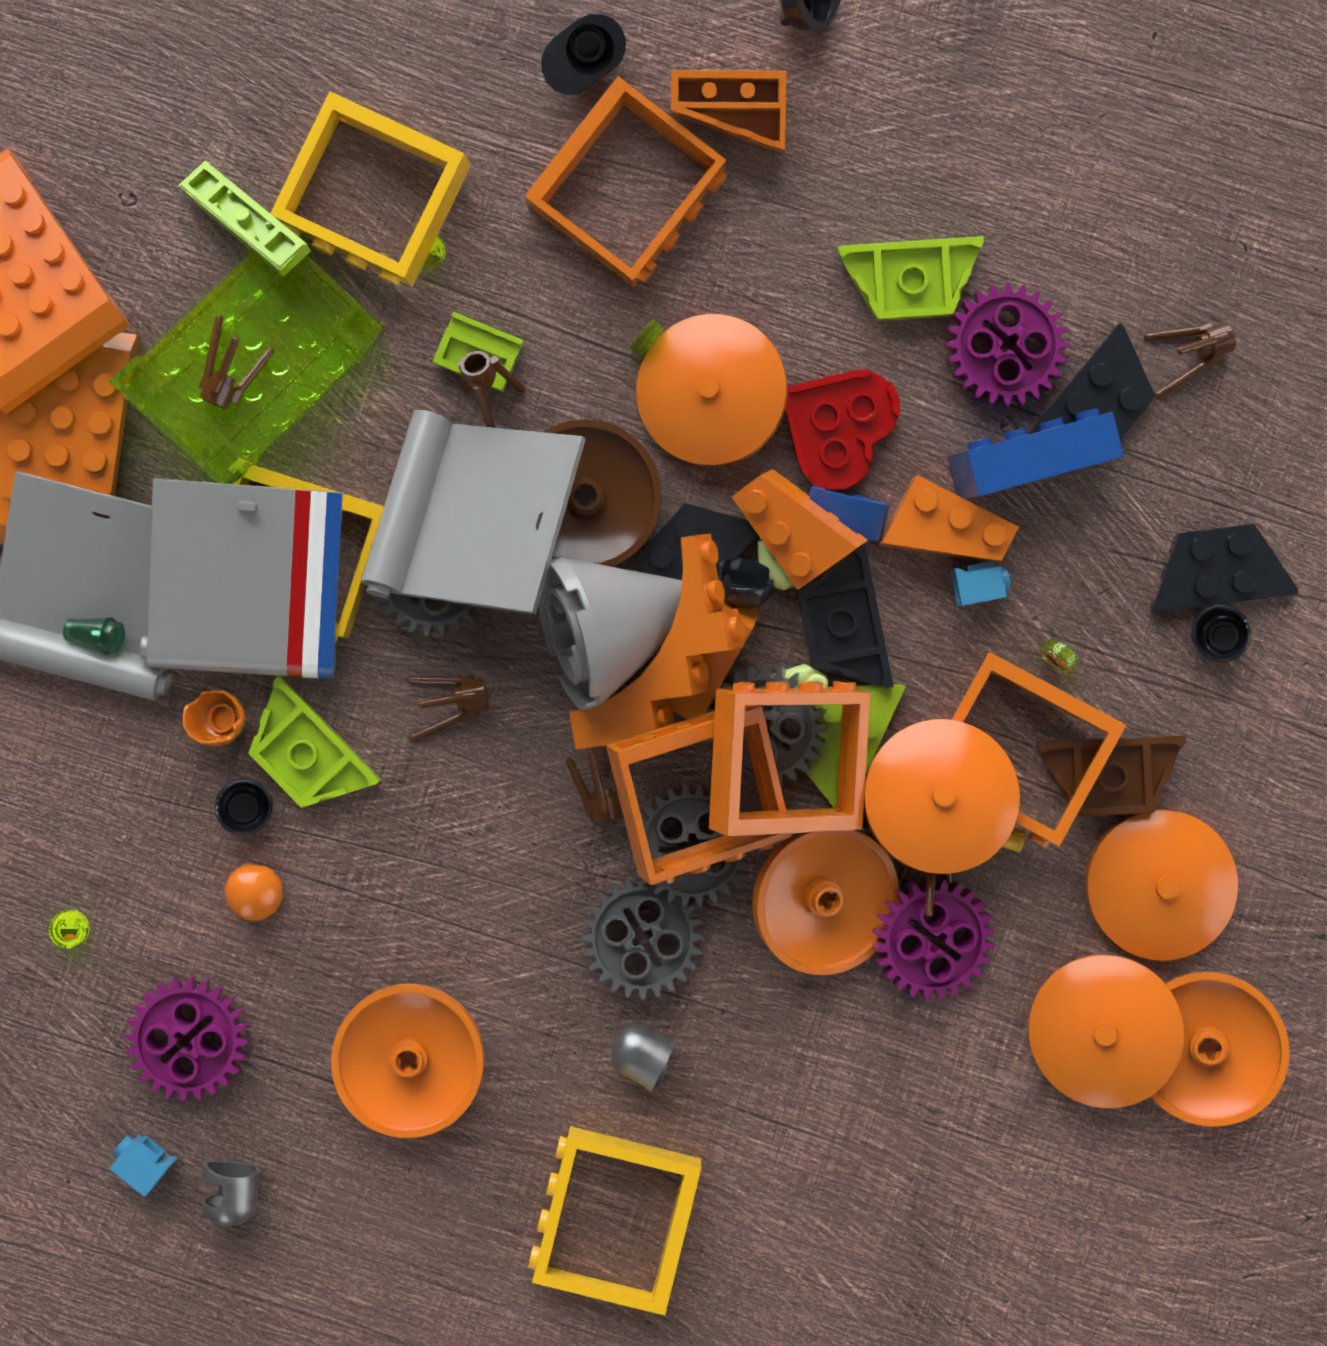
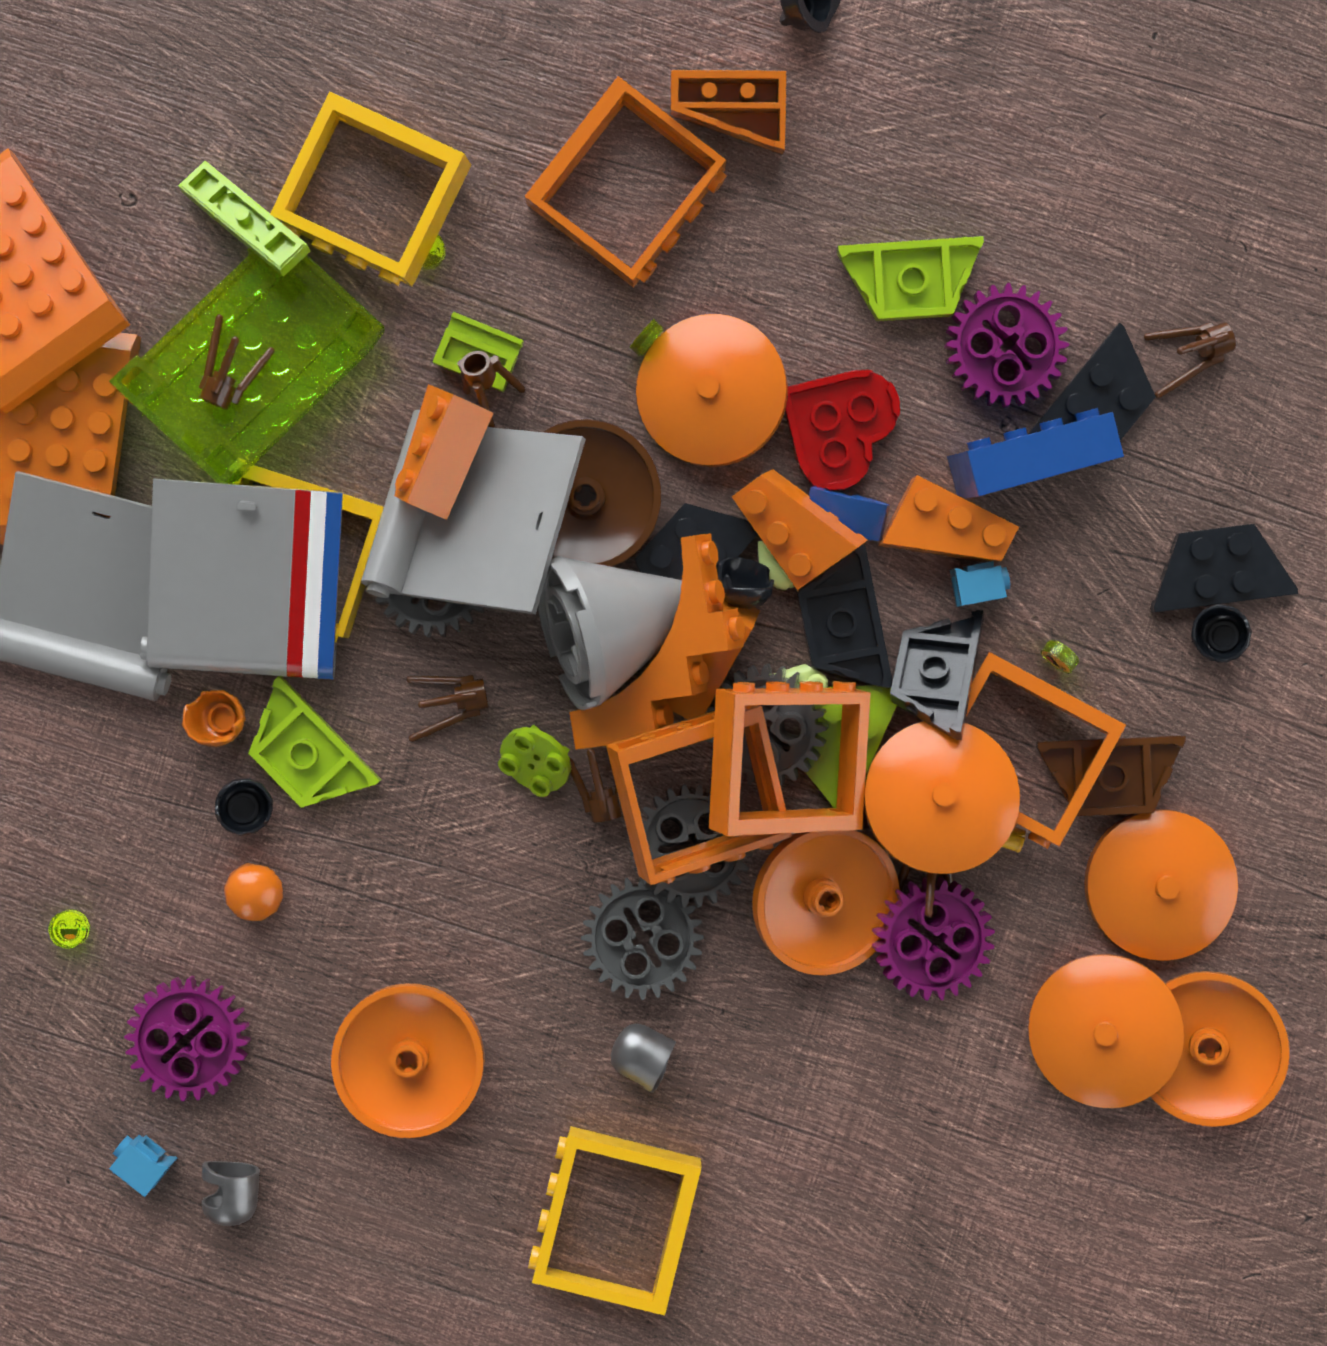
clear green cone [63,617,125,655] -> none
black piece [541,13,626,95] -> none
none -> orange wedge [394,384,493,520]
none -> lime plate [498,724,571,797]
none -> wing [890,610,984,740]

